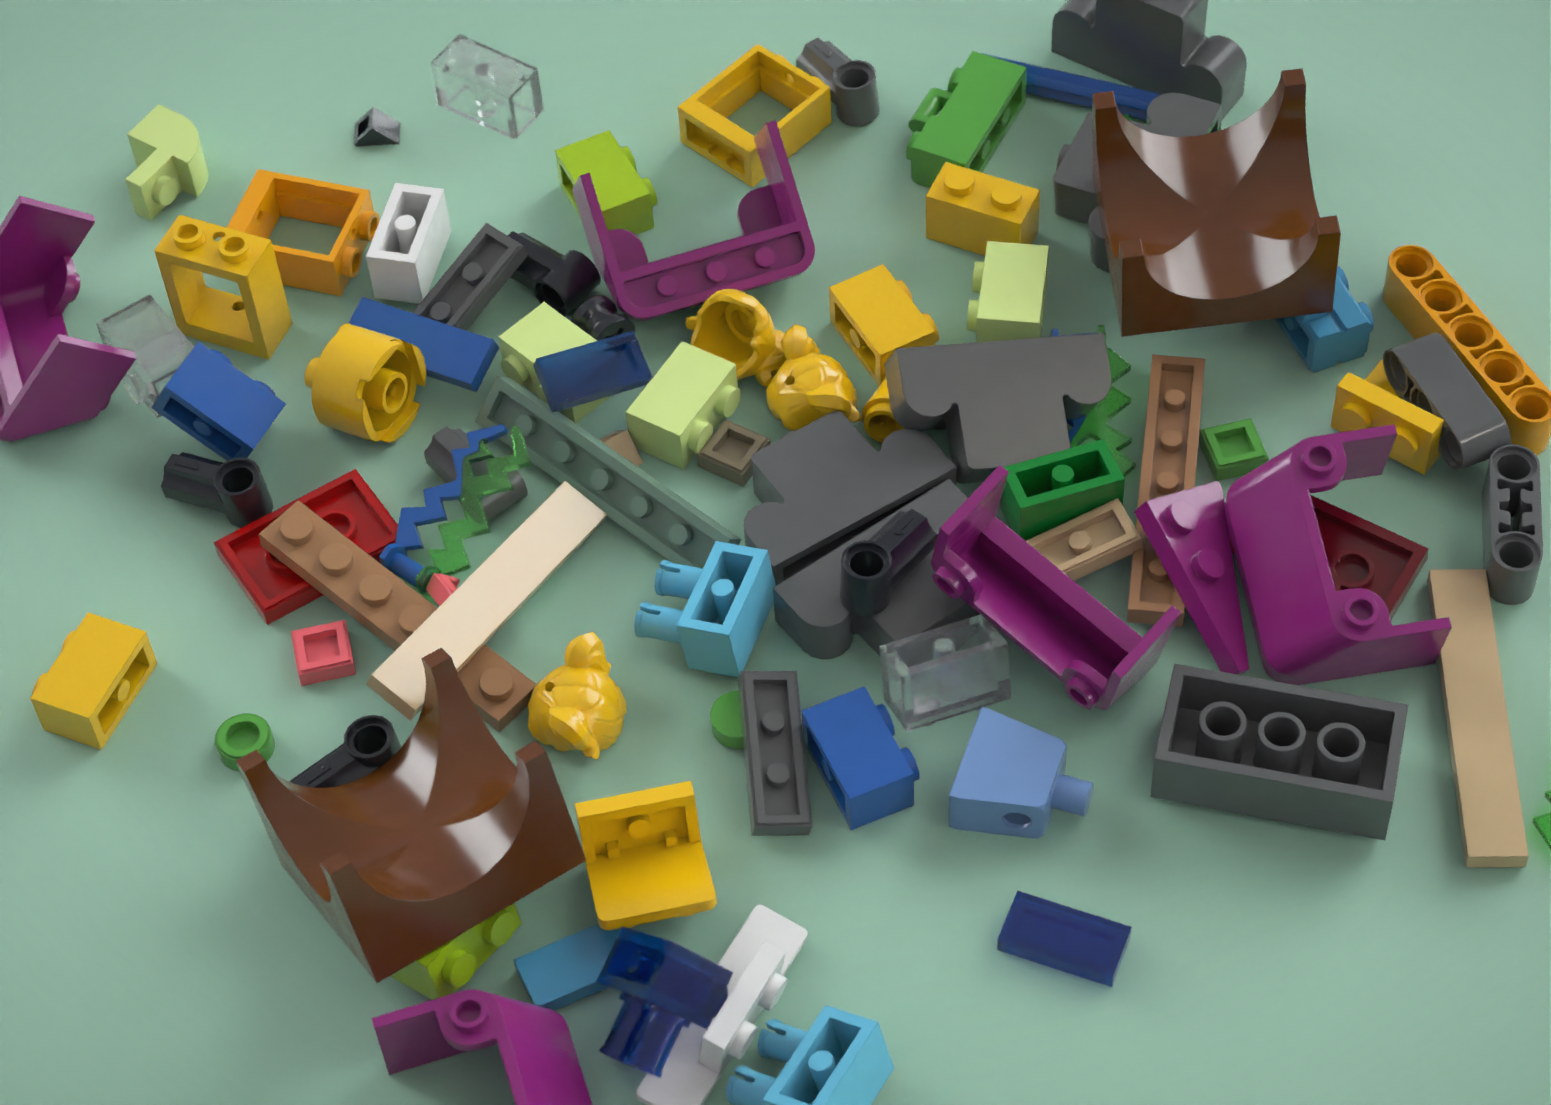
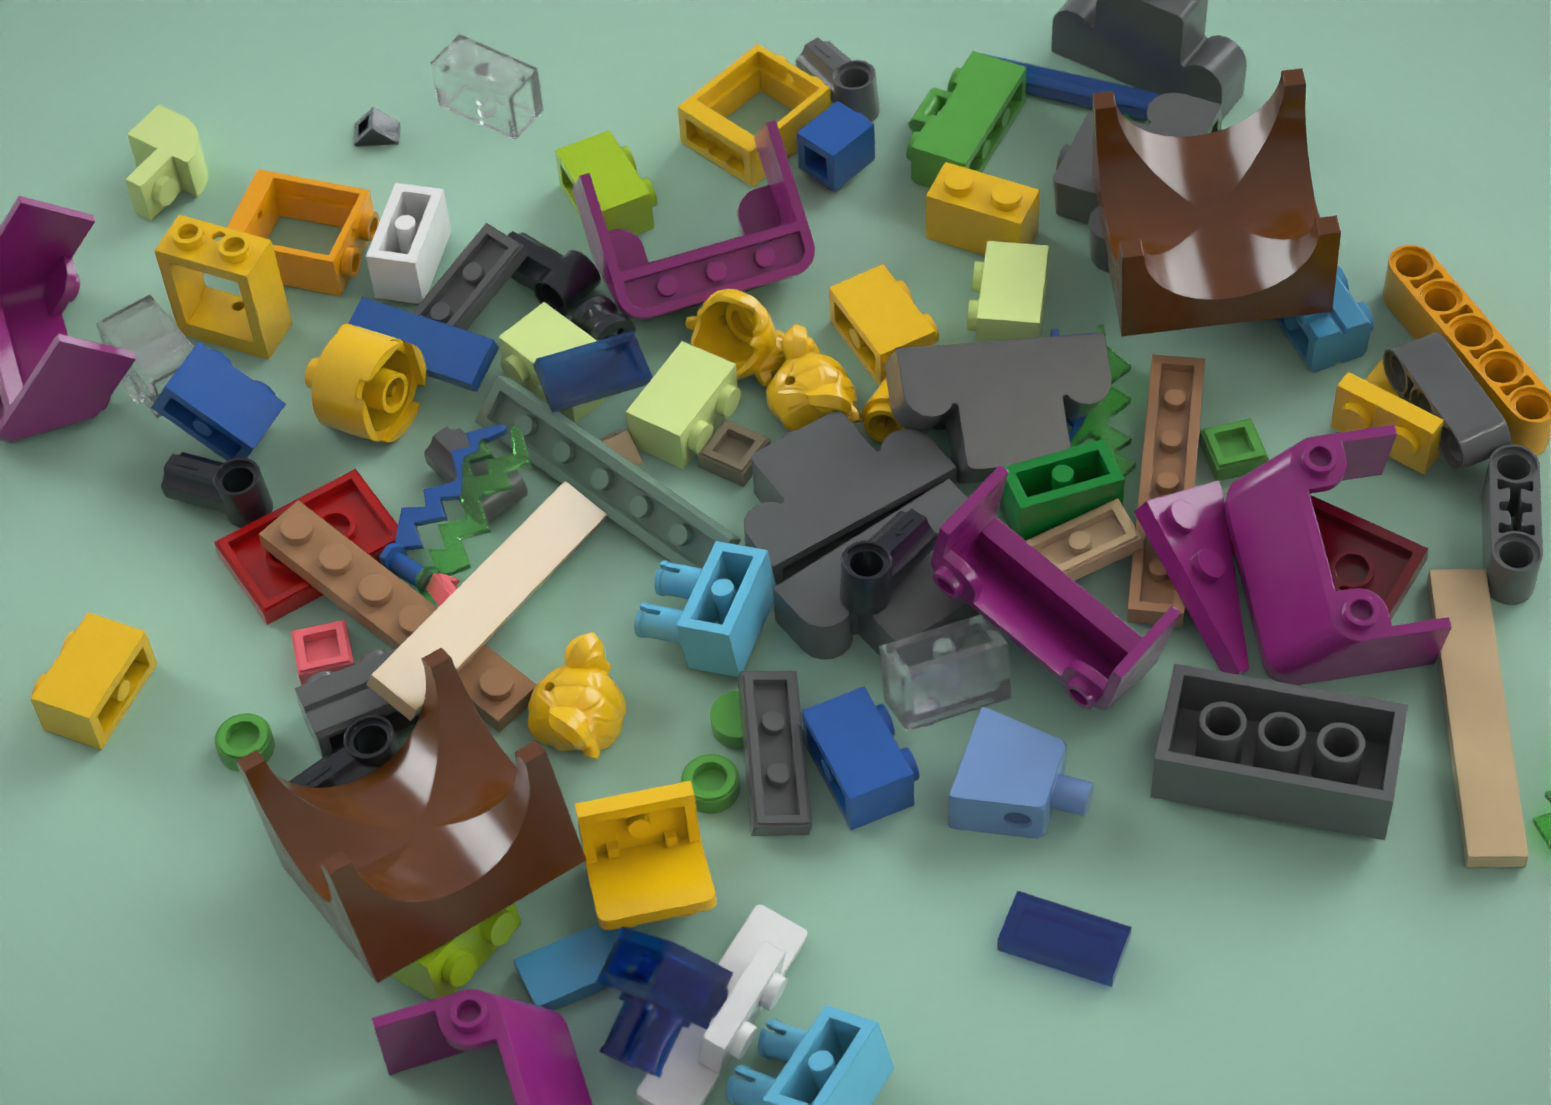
none -> dark grey brick [294,648,422,758]
none -> bright green tile [681,754,740,814]
none -> blue brick [797,101,875,192]

